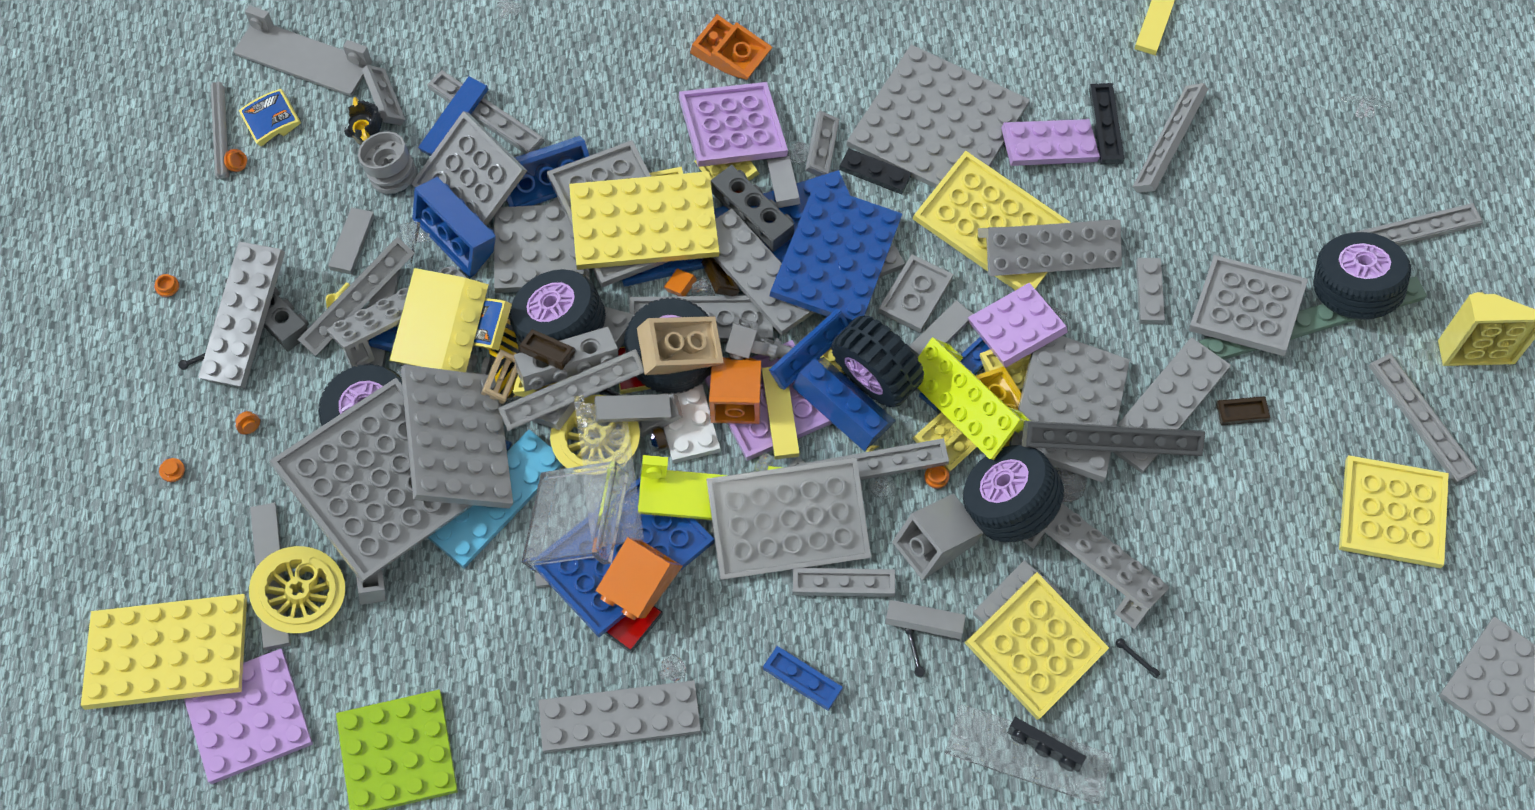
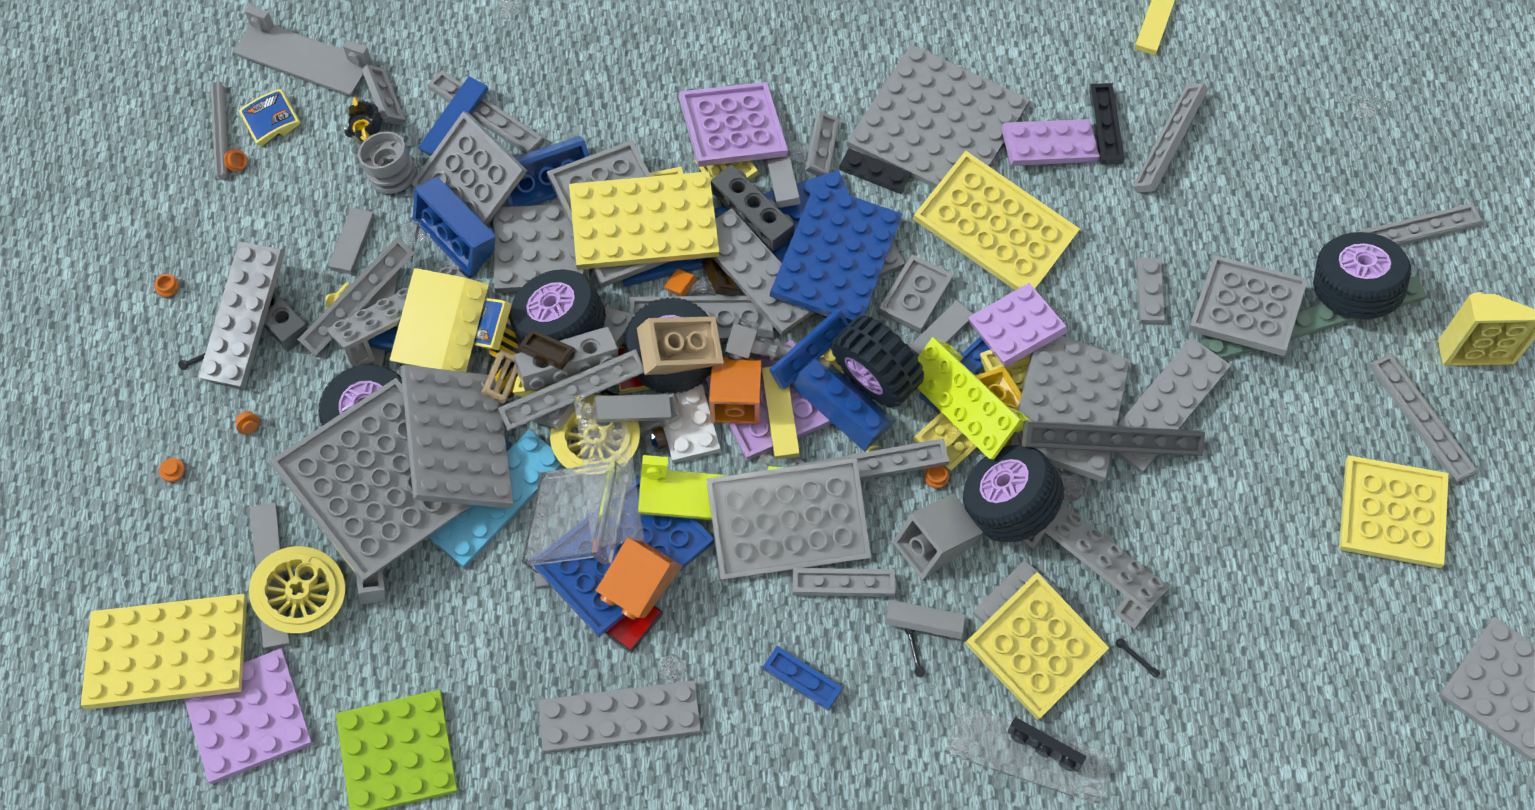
orange slope [690,14,772,80] -> none
light grey bracket [978,219,1122,276] -> none
dark brown tile [1216,396,1271,426] -> none

